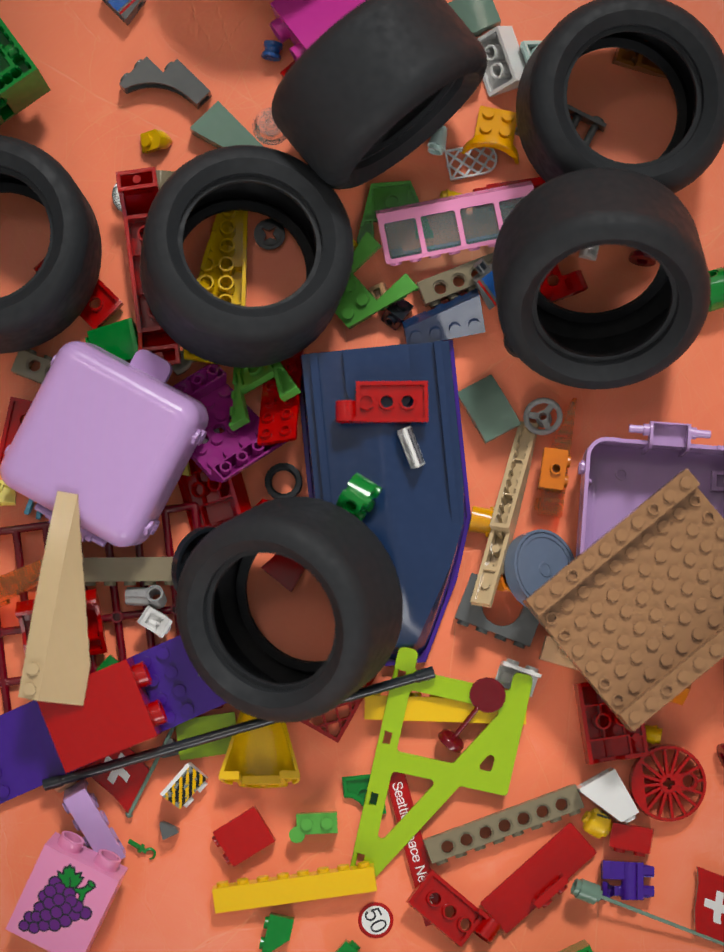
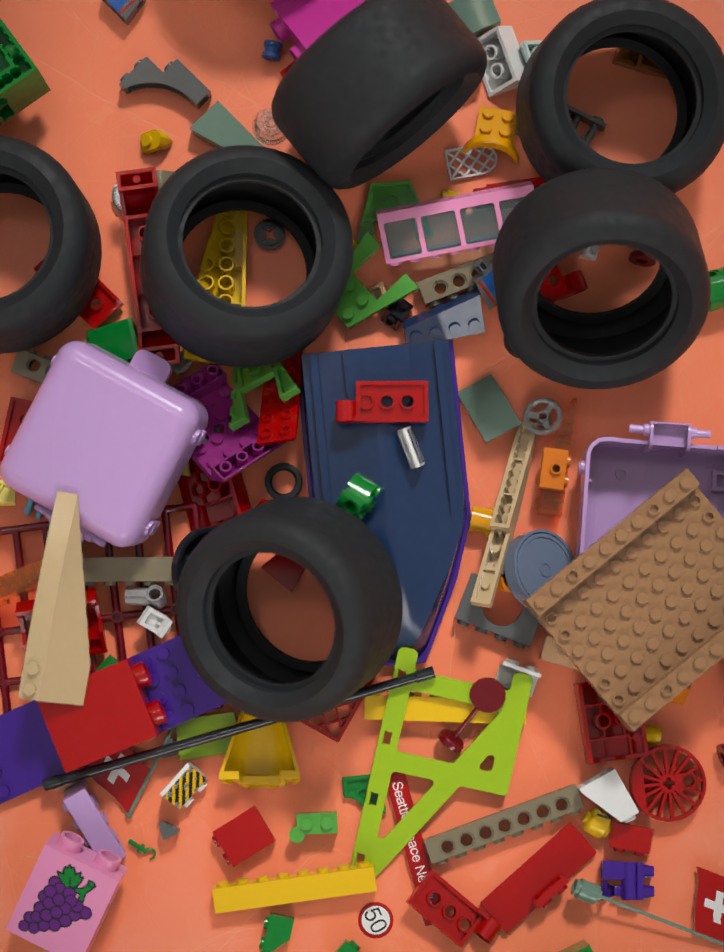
light aqua cone [427,125,448,156] -> none

